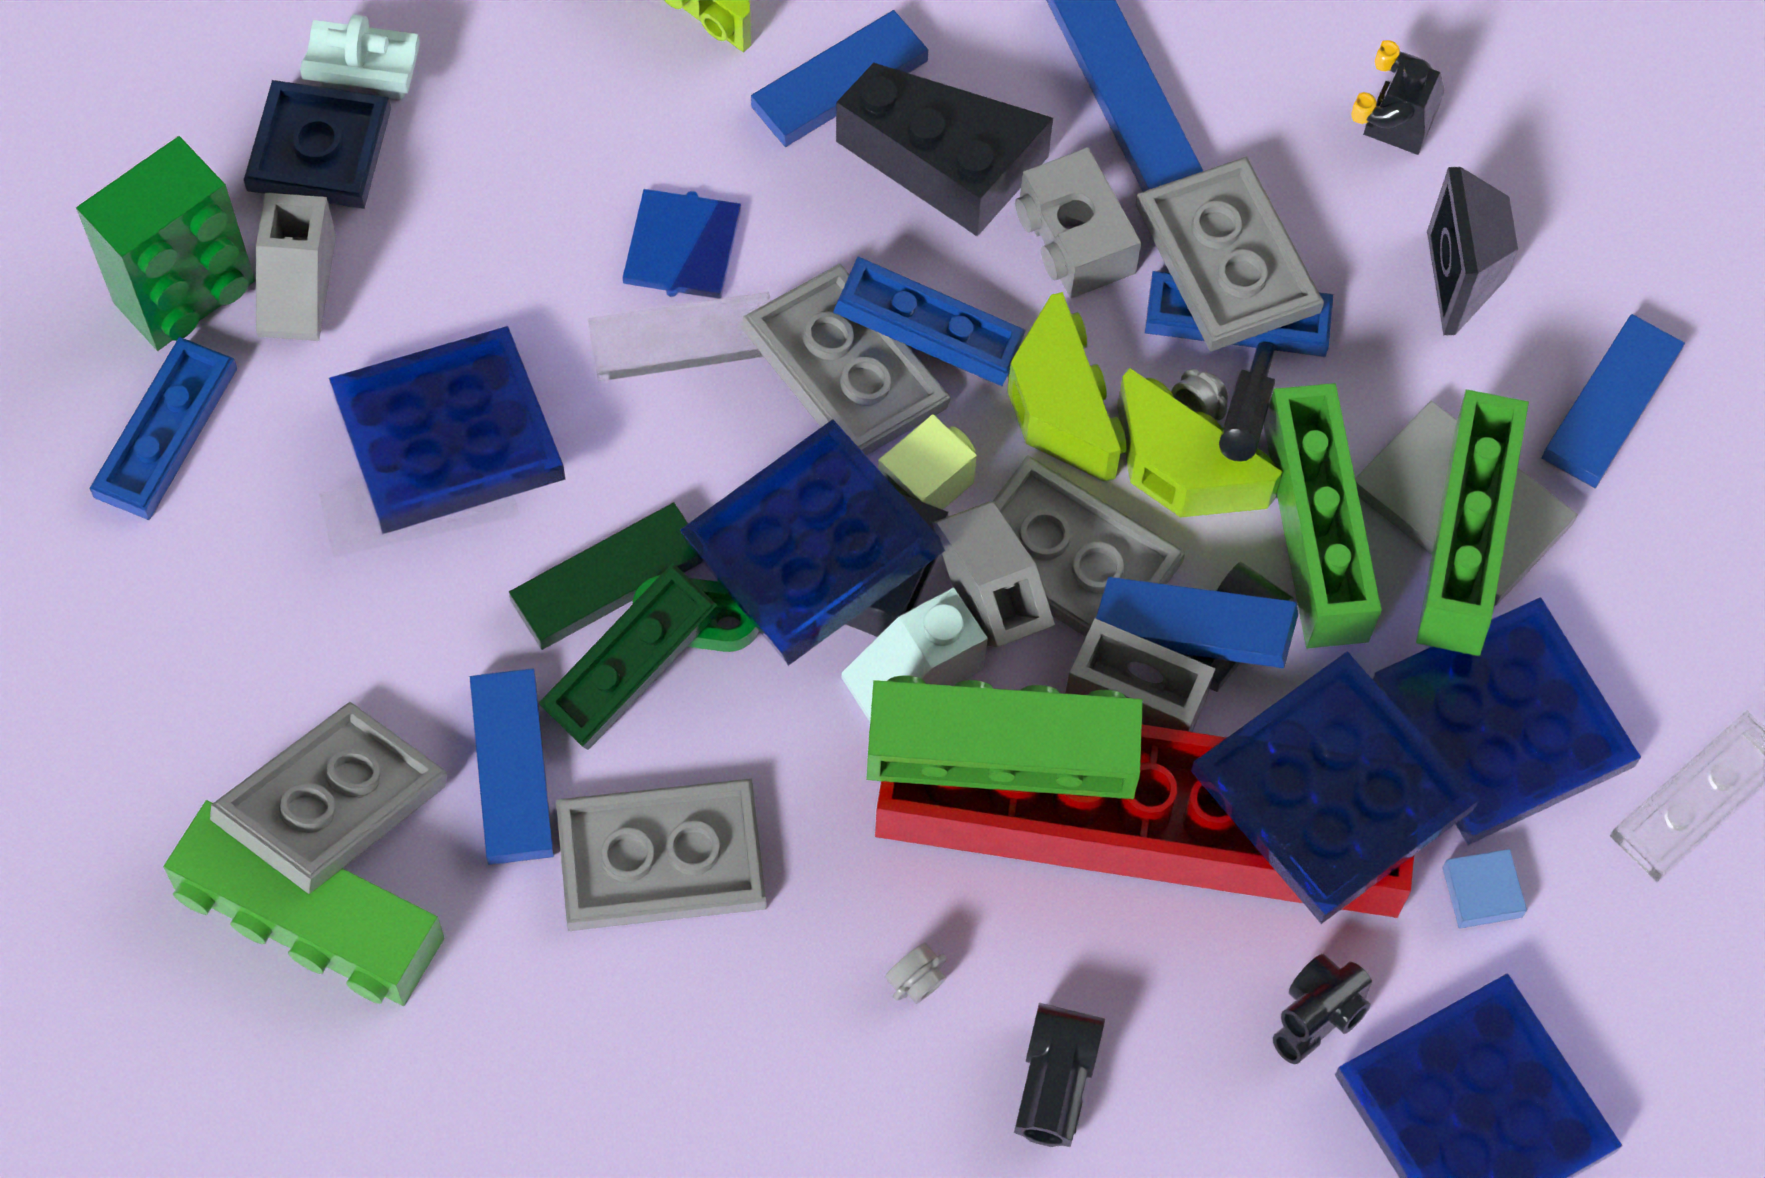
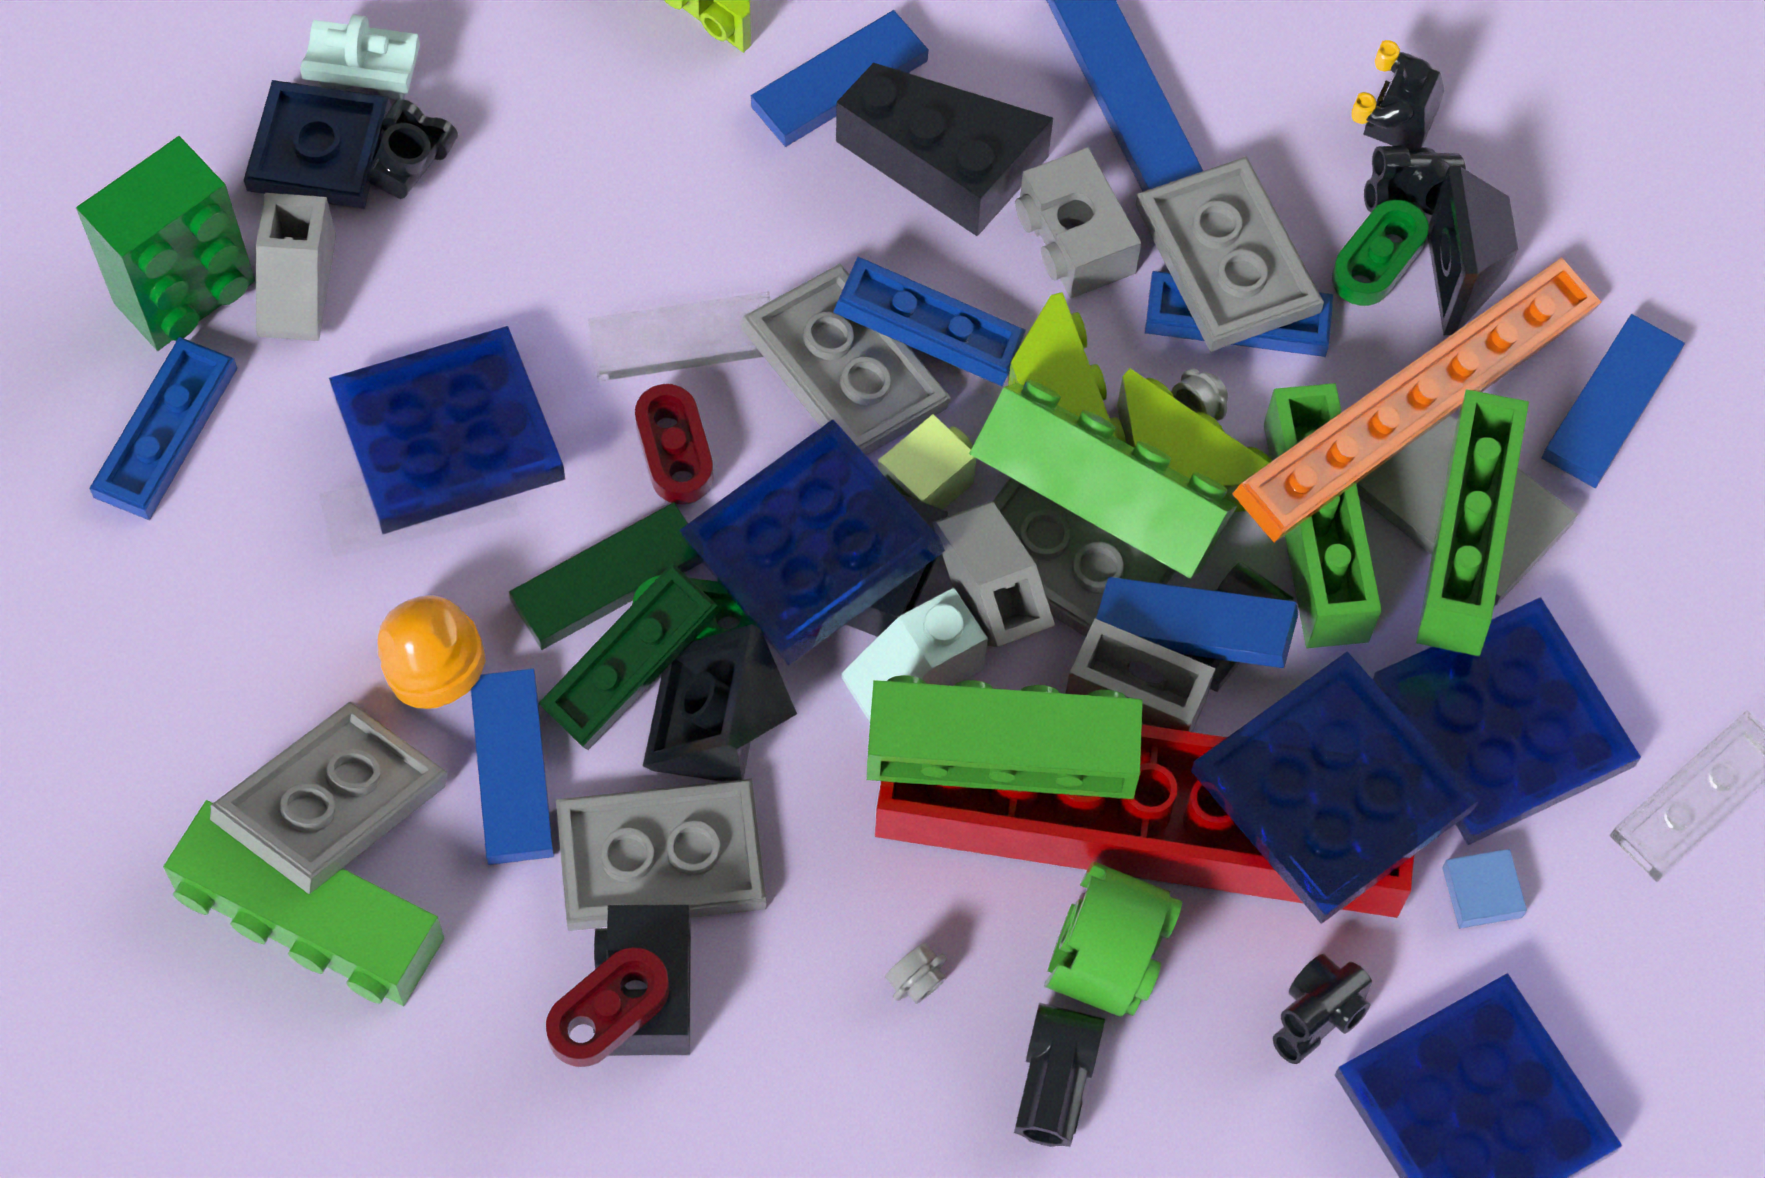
clear blue piece [622,189,741,299] -> none
black axle [1219,342,1275,462] -> none
none -> black plate [367,99,458,199]
none -> light orange hat [377,595,486,709]
none -> dark red plate [546,948,669,1067]
none -> black brick [593,905,691,1056]
none -> dark red plate [635,384,713,504]
none -> black slope [643,624,797,782]
none -> brick [969,380,1237,579]
none -> bright green brick [1044,861,1182,1017]
none -> orange tile [1232,257,1602,543]
none -> green plate [1332,200,1429,306]
none -> black plate [1364,145,1466,215]

